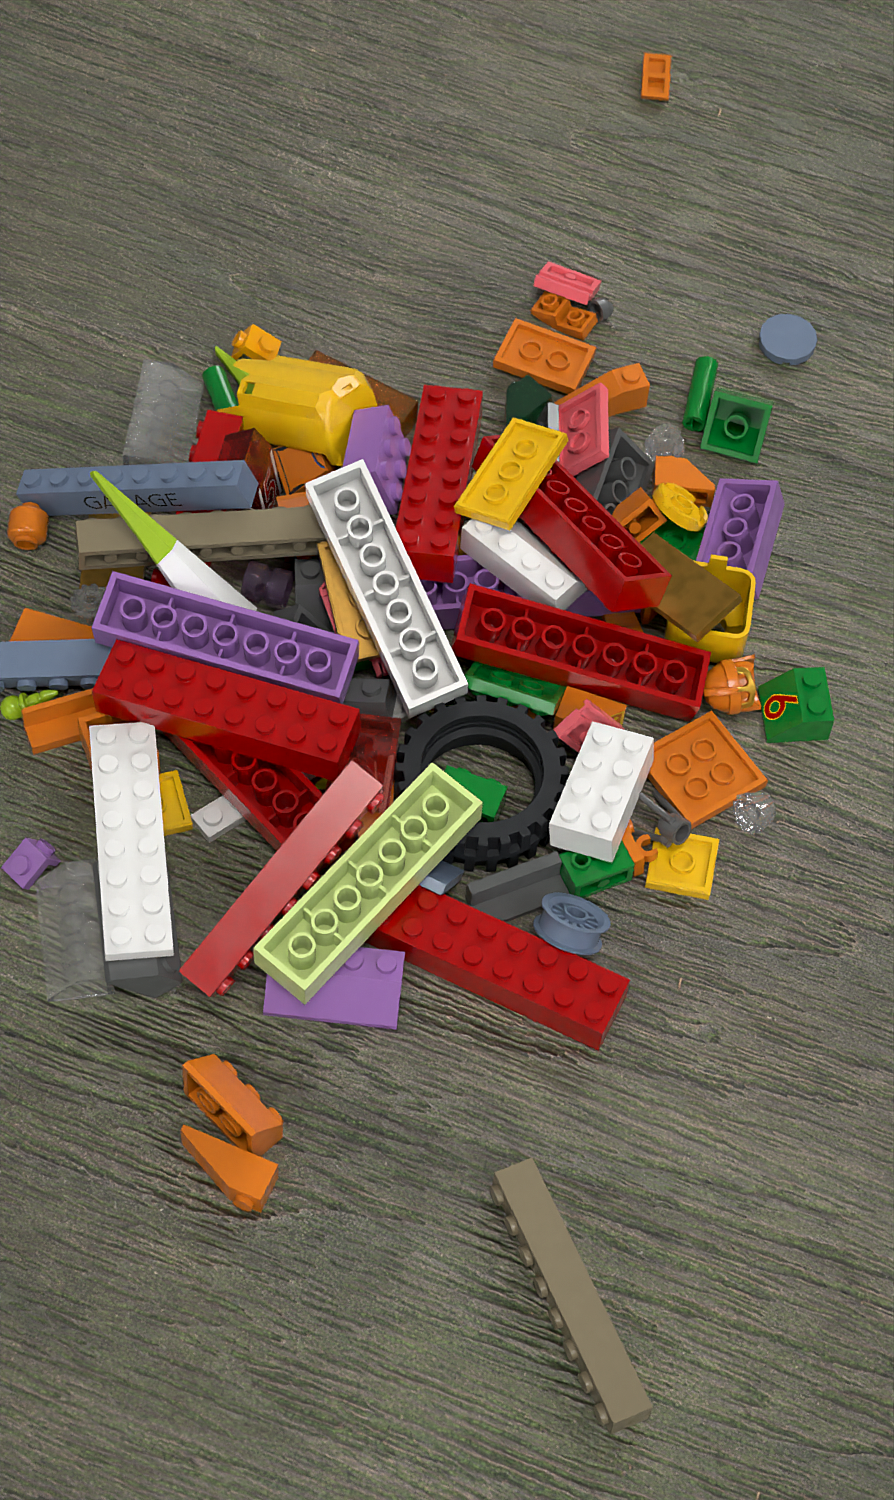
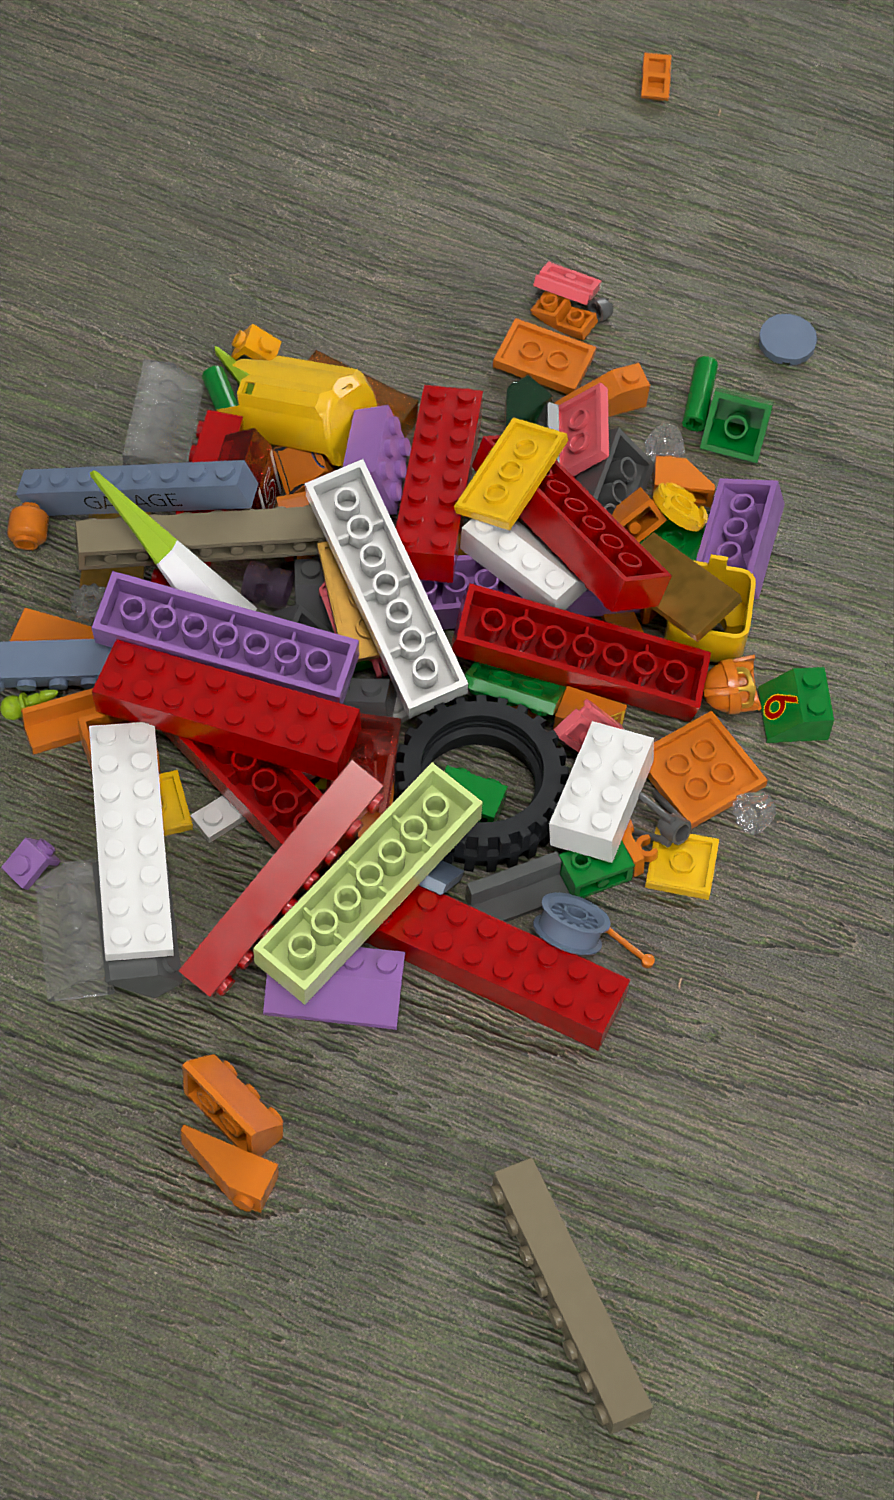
none -> orange hinge [605,926,655,968]

